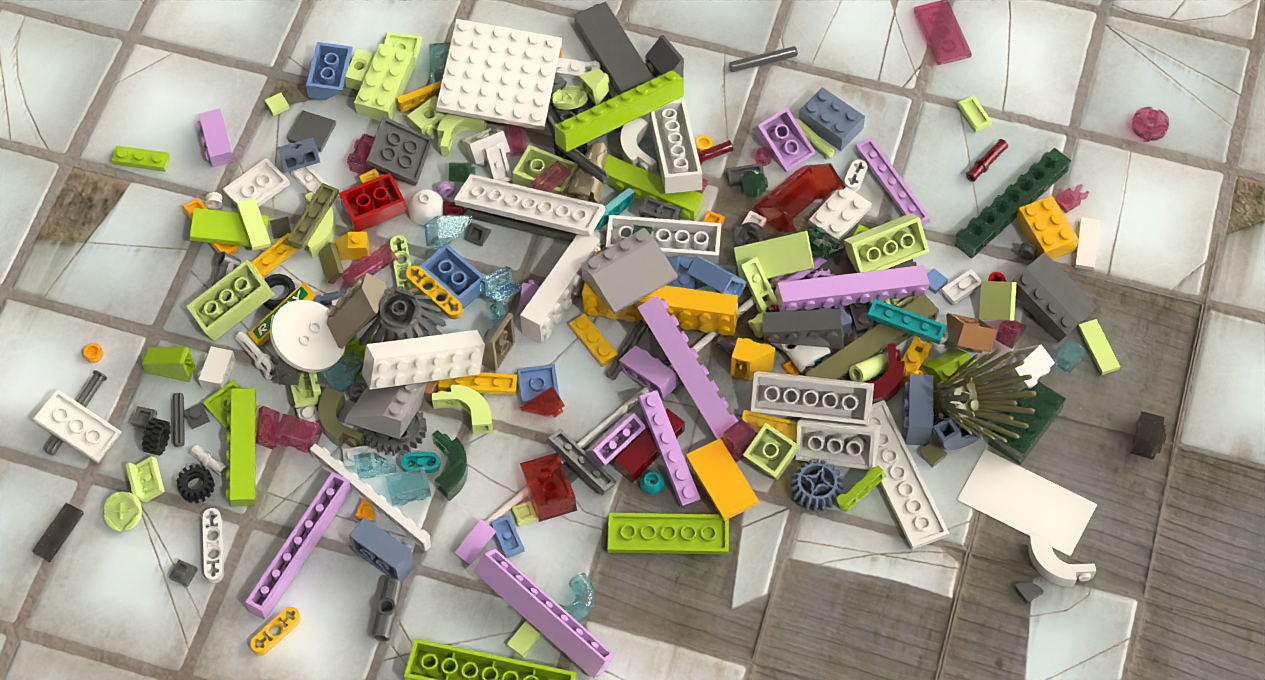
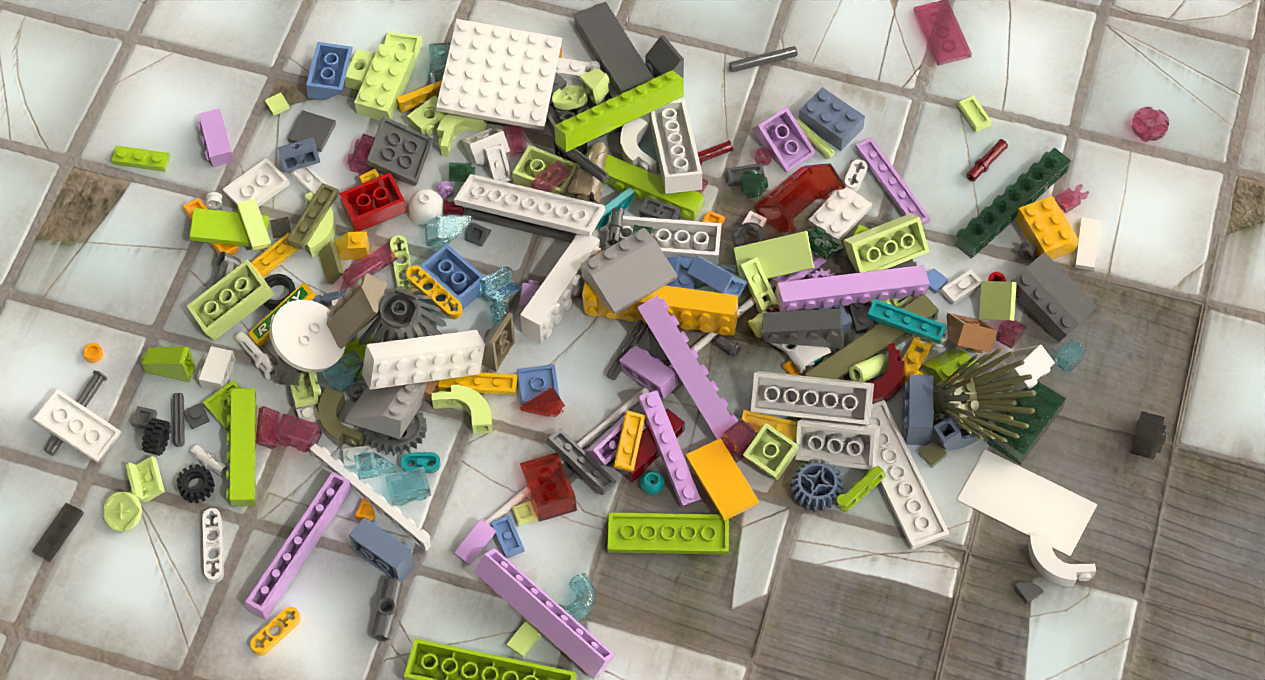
dark grey tile [169,560,198,587] -> none
clear green arch [432,430,468,501] -> none
yellow plate [569,313,618,367] -> none
yellow tile [695,135,713,152] -> none
yellow slope [730,338,776,381] -> none
yellowish green tile [1078,319,1120,375] -> none
none -> dark grey pin [607,208,624,246]
none -> yellow tile [613,410,646,472]

